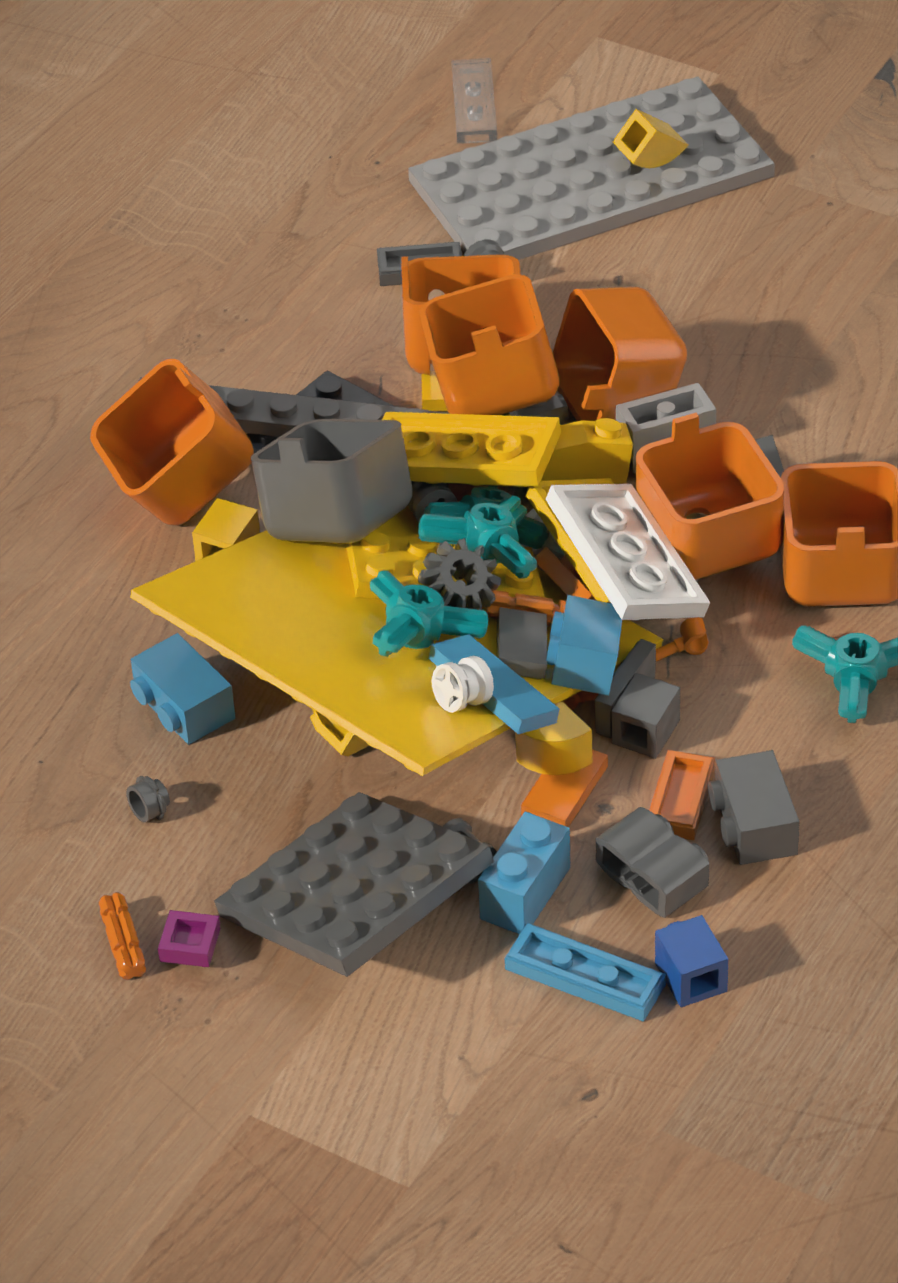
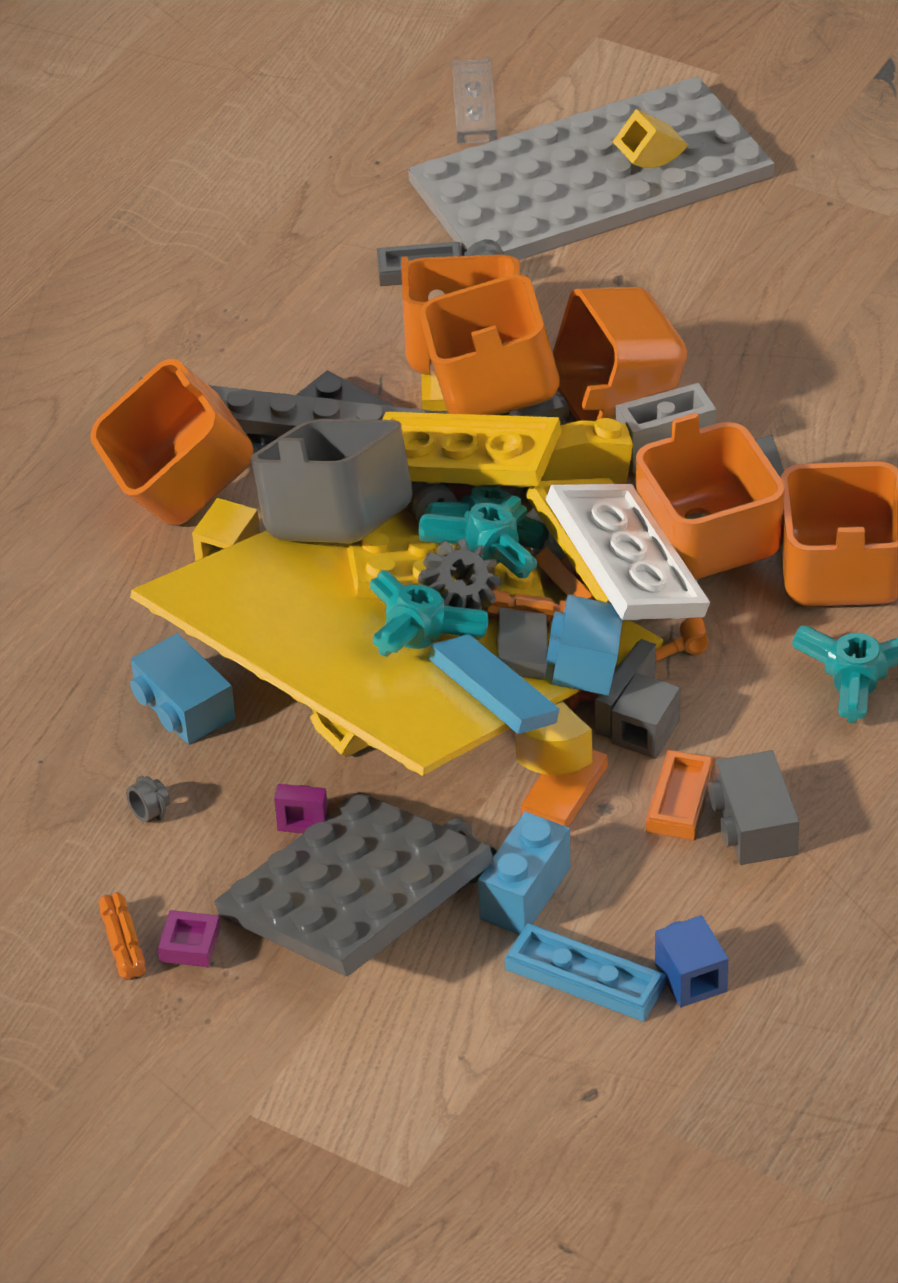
white wheel [432,656,494,713] -> none
dark grey brick [596,807,710,918] -> none
none -> magenta plate [274,784,329,834]

